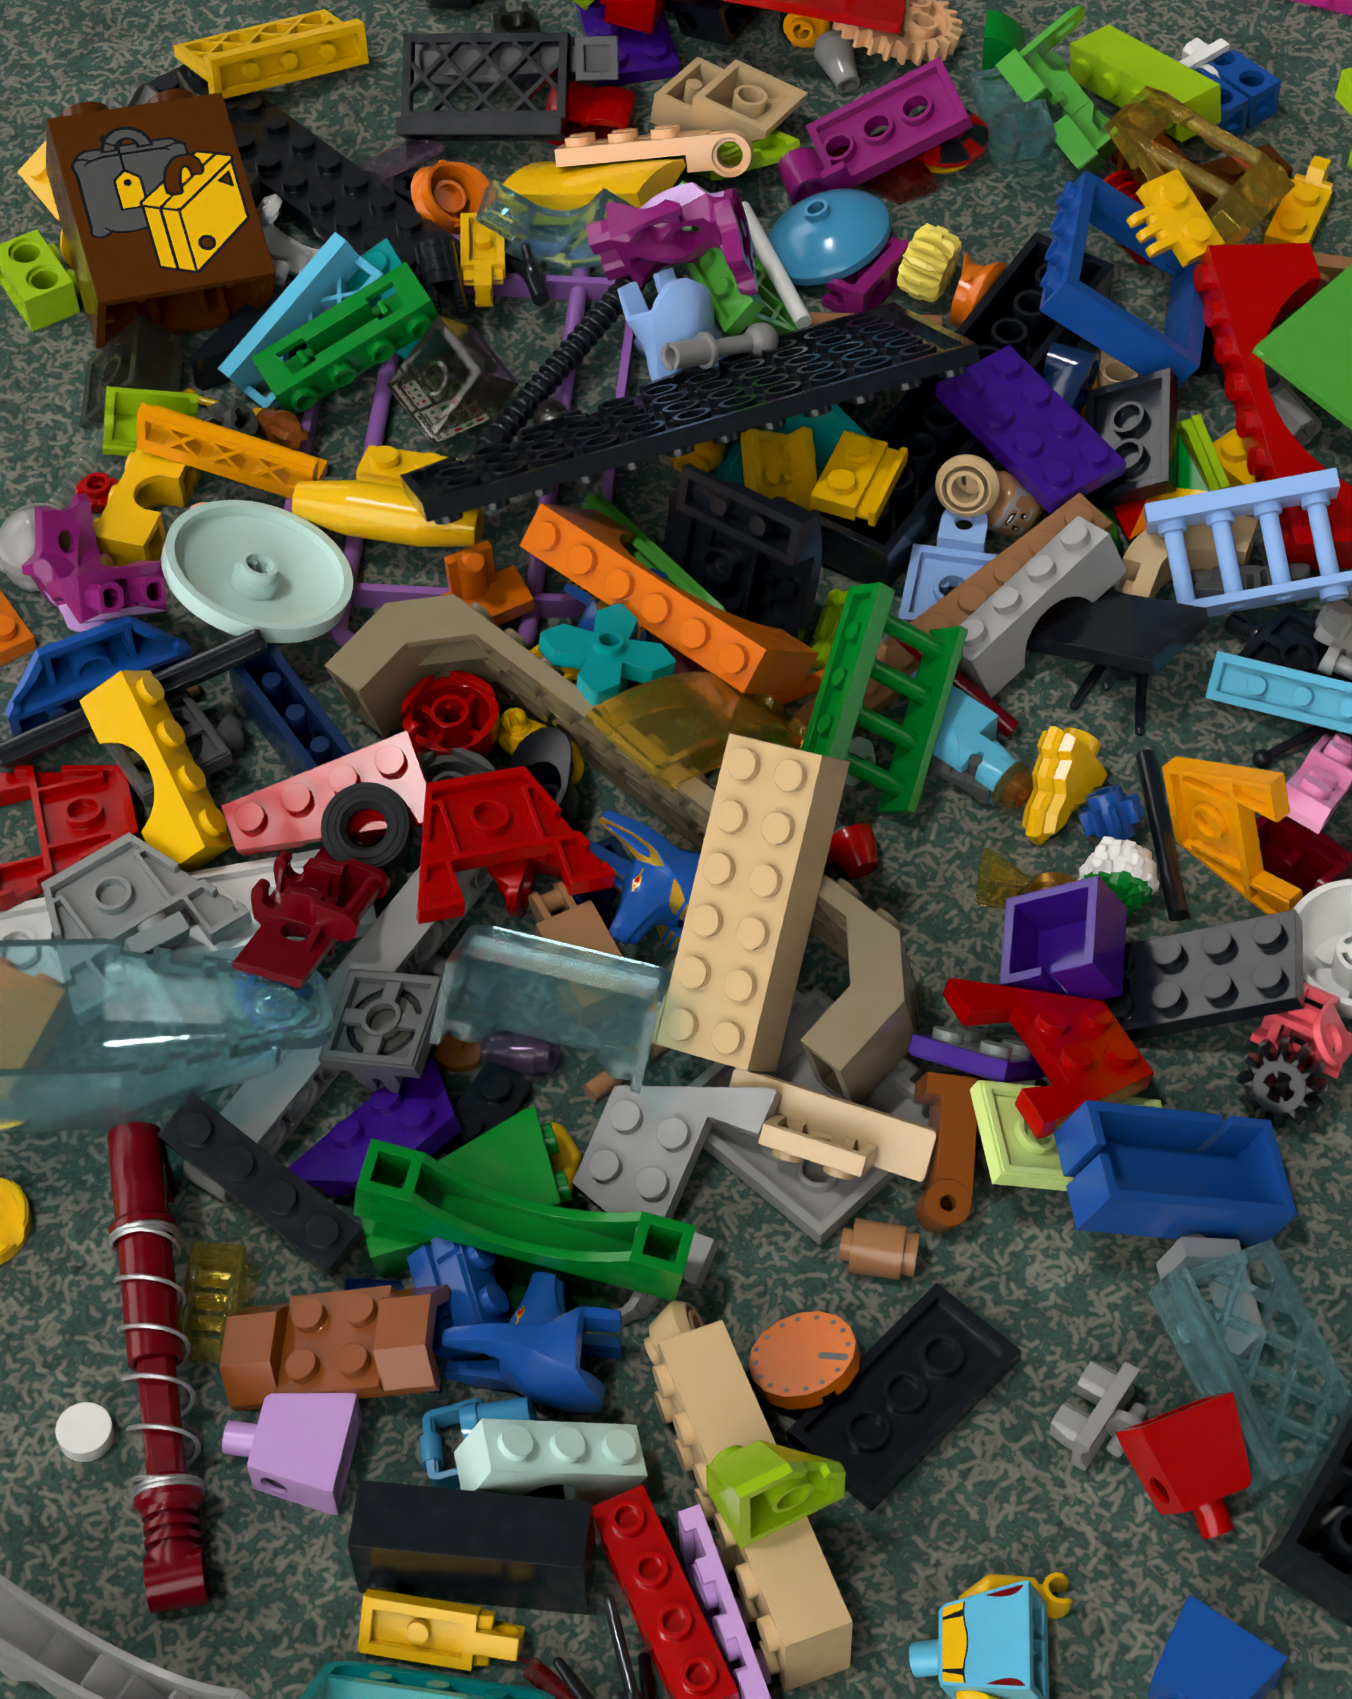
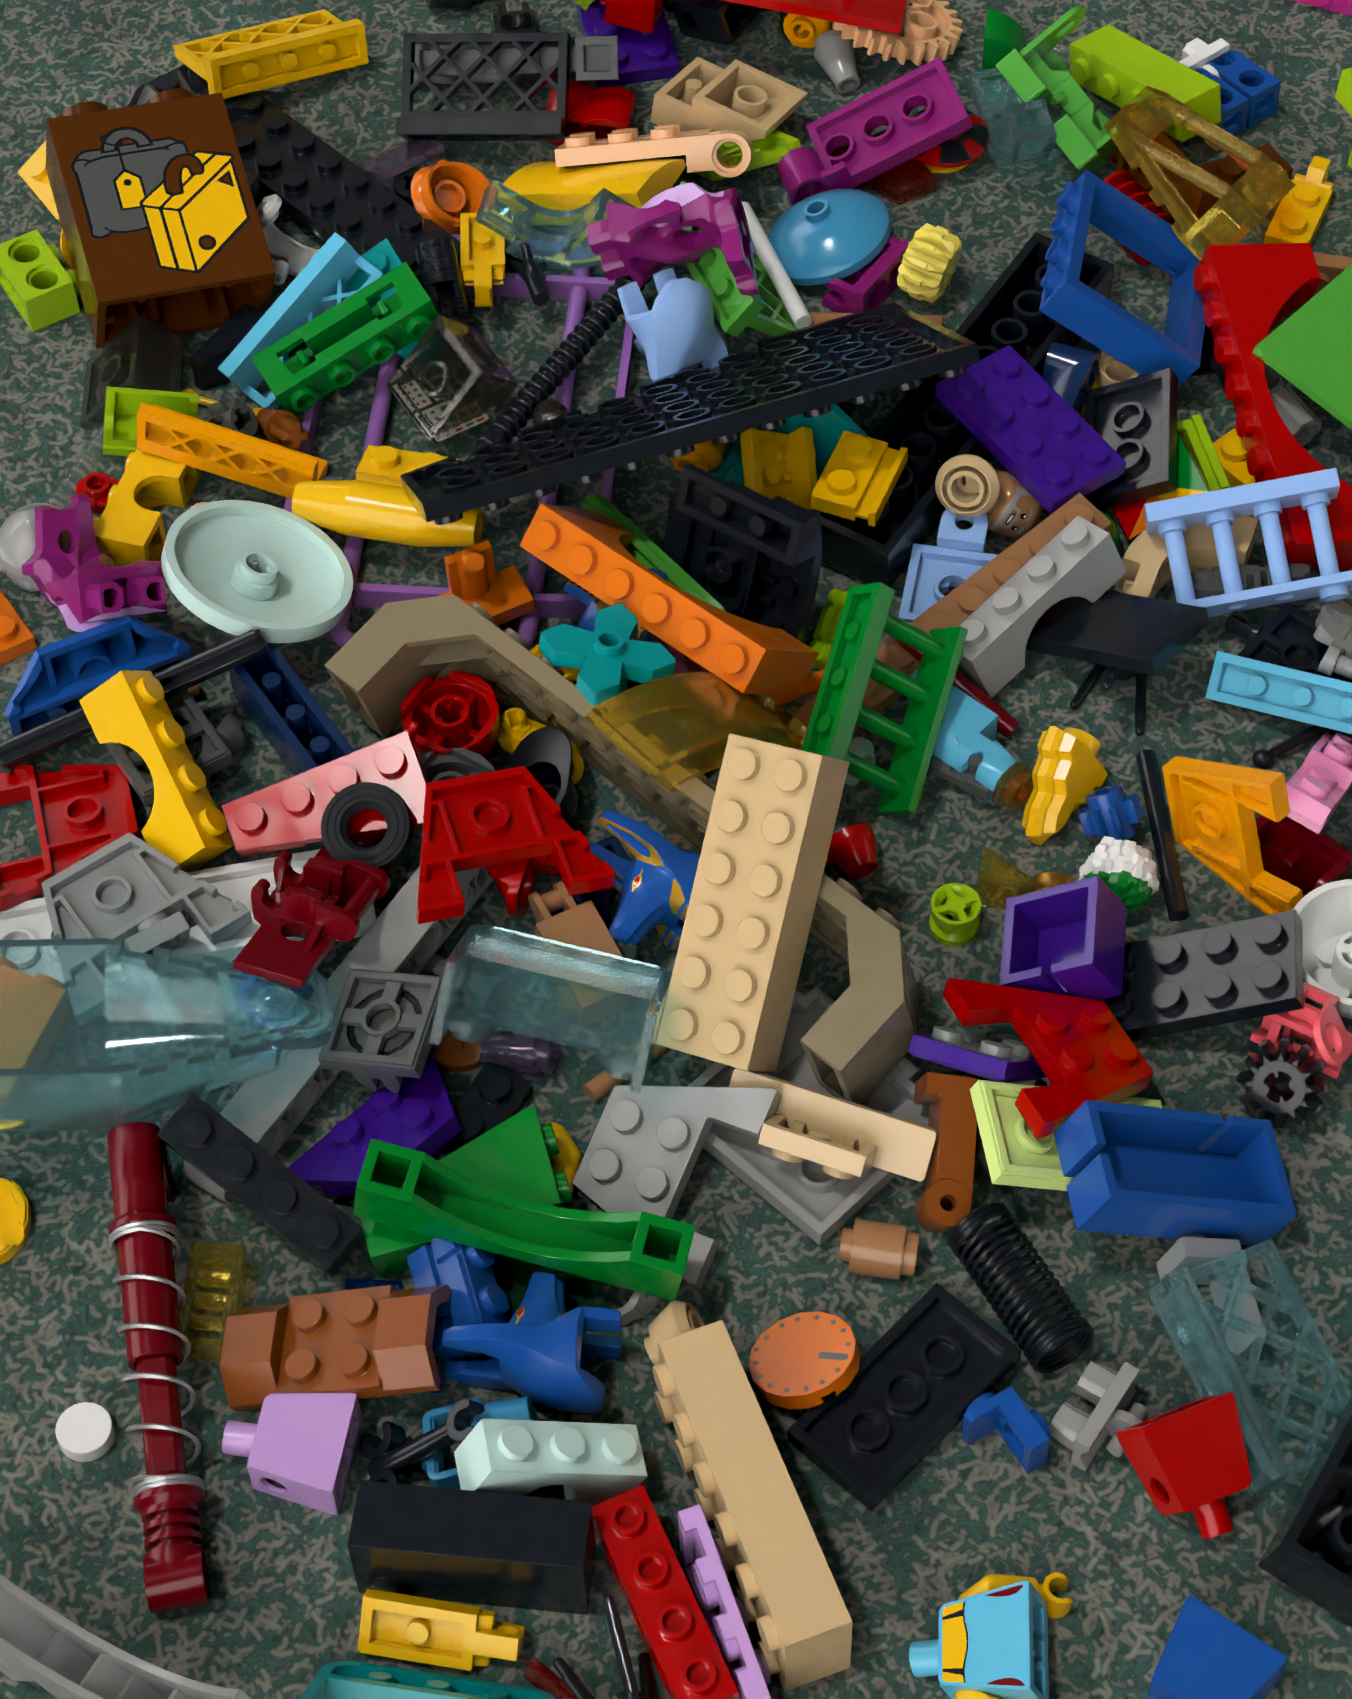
light grey pin [661,322,779,370] -> none
lime slope [706,1440,846,1549] -> none
orange piece [950,252,1008,328] -> none
yellow hinge [1126,168,1225,268] -> none
none -> black bar [359,1399,485,1485]
none -> lime wheel [929,883,982,947]
none -> black piece [947,1202,1094,1373]
none -> blue bracket [961,1386,1051,1474]

